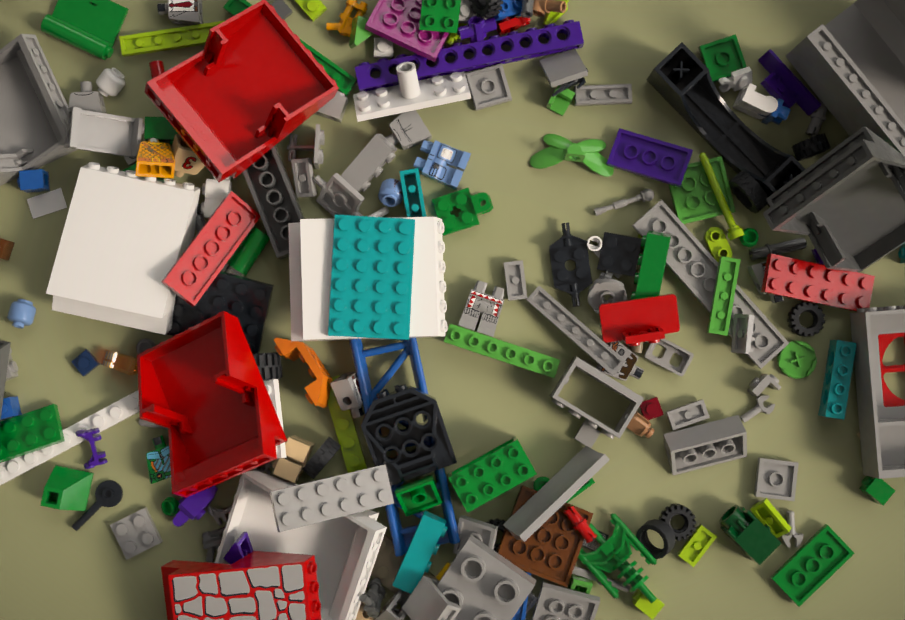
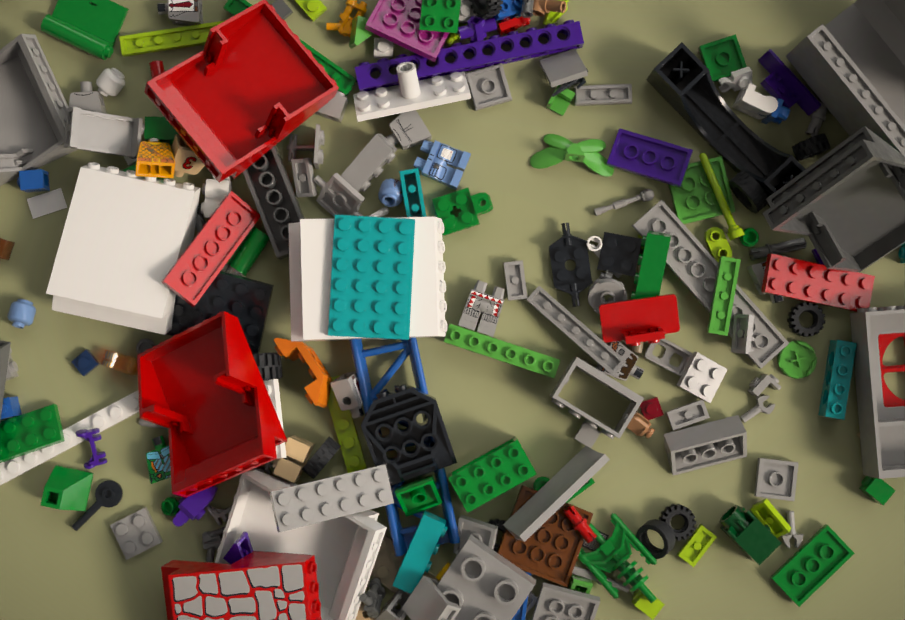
none -> plate [677,351,728,403]

